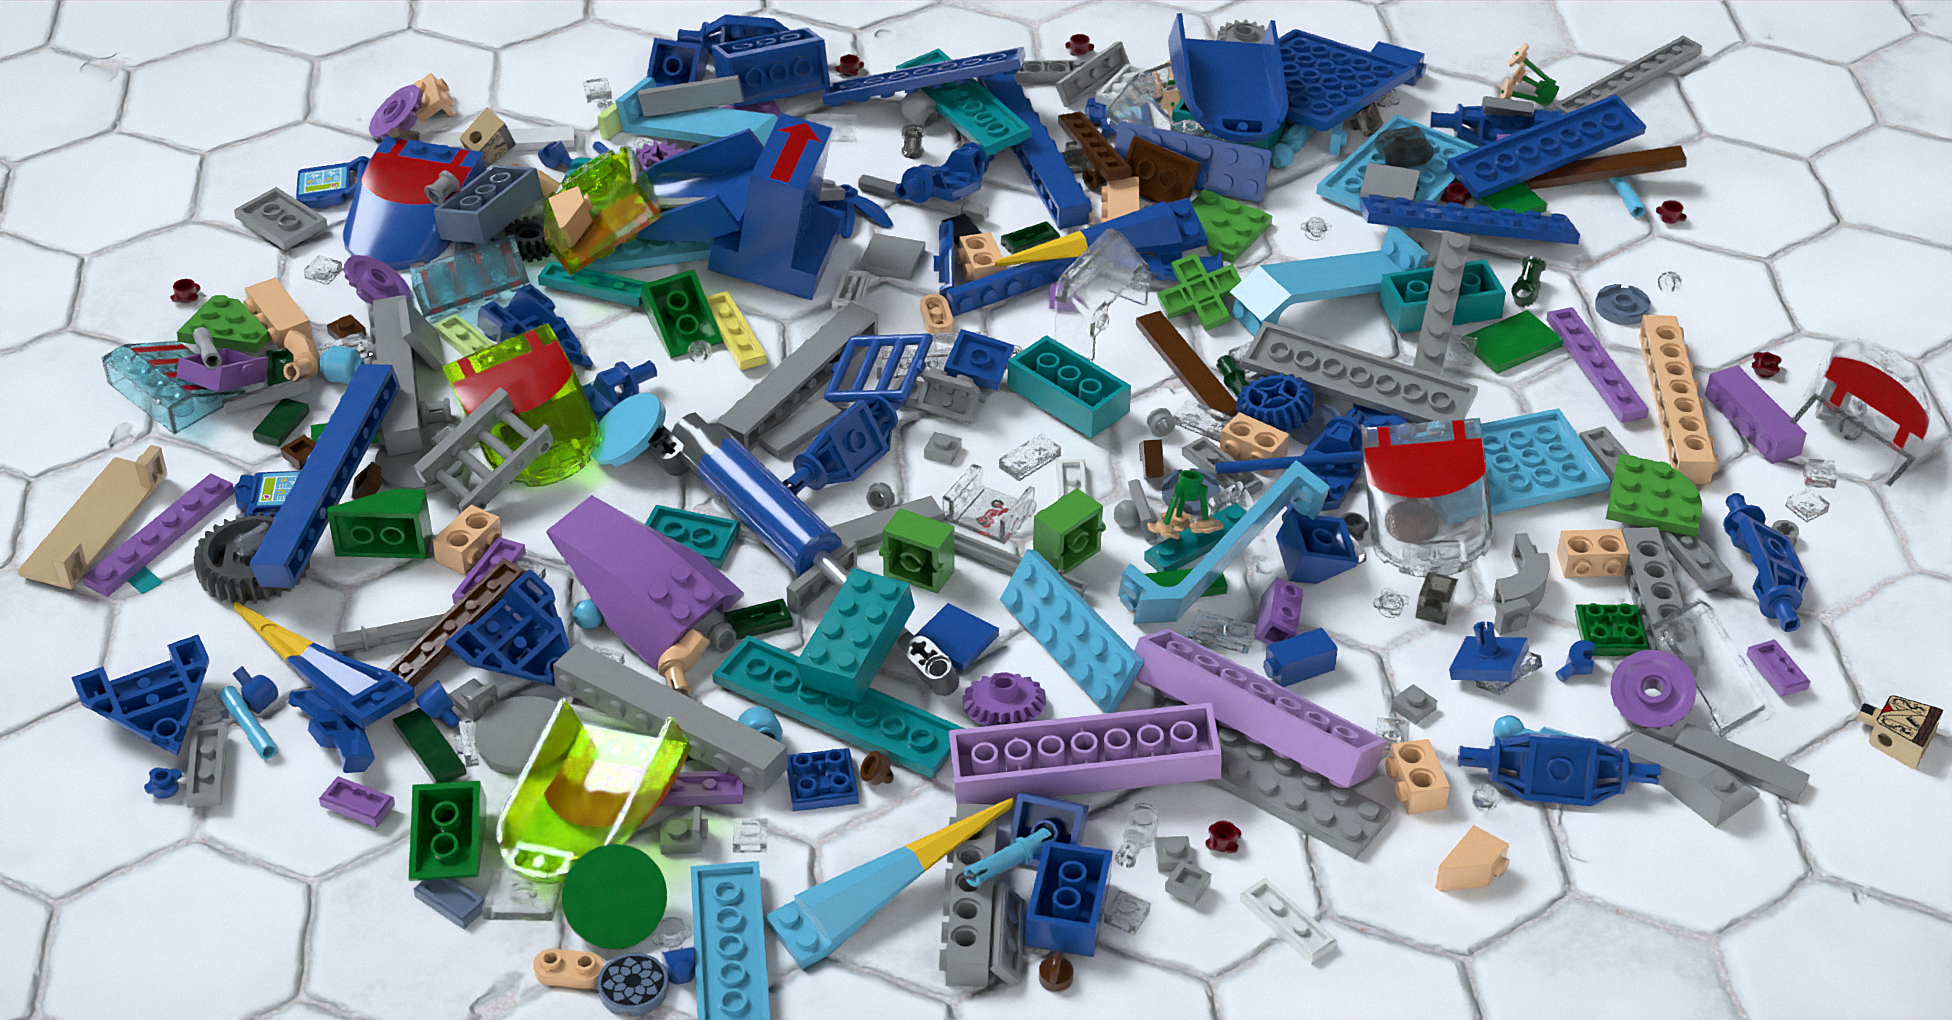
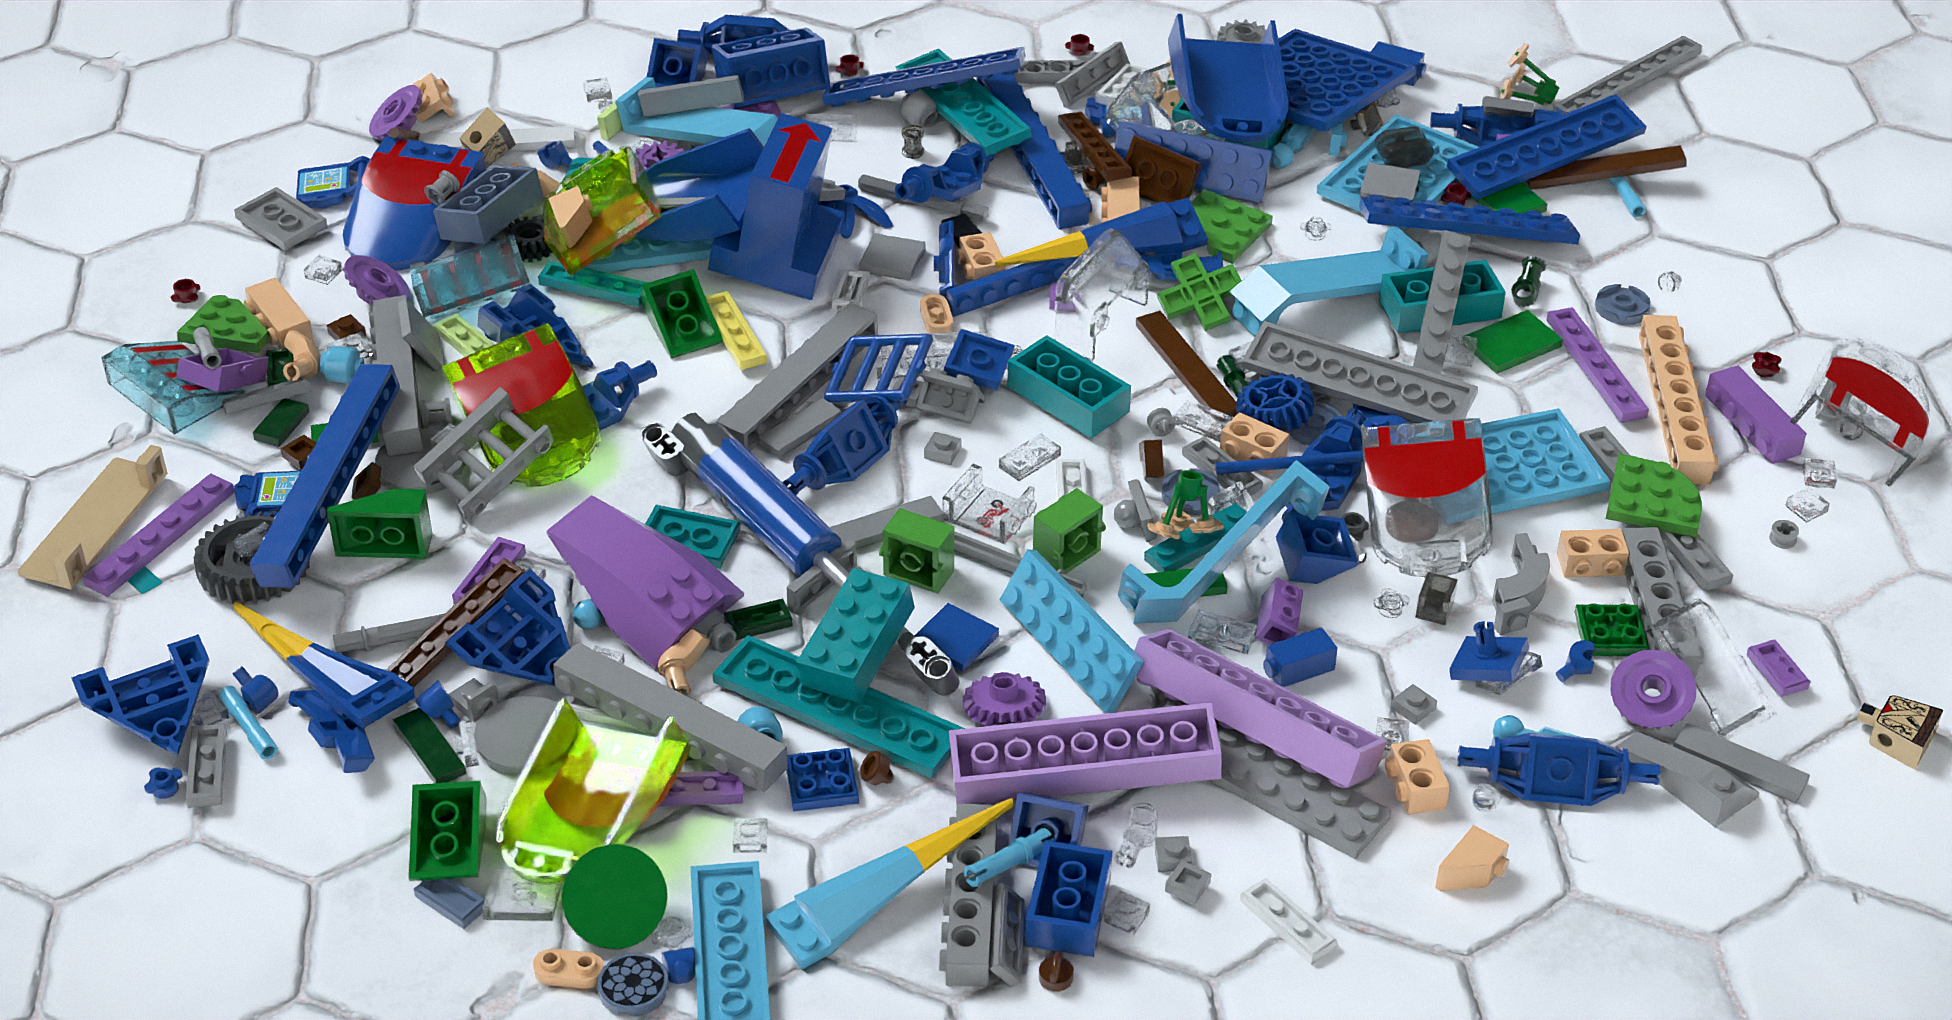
medium lavender plate [319,776,395,828] -> none
light nougat brick [432,505,503,575] -> none
medium azure tile [589,393,666,467] -> none
light grey bracket [660,807,708,854] -> none
clear hinge [688,340,713,364] -> none
light grey plate [866,482,895,511] -> none
dark green tile [1001,221,1060,255] -> none
dark red plate [1205,821,1241,854] -> none
dark red plate [1655,200,1687,224] -> none
blue plate [1723,493,1808,632] -> none

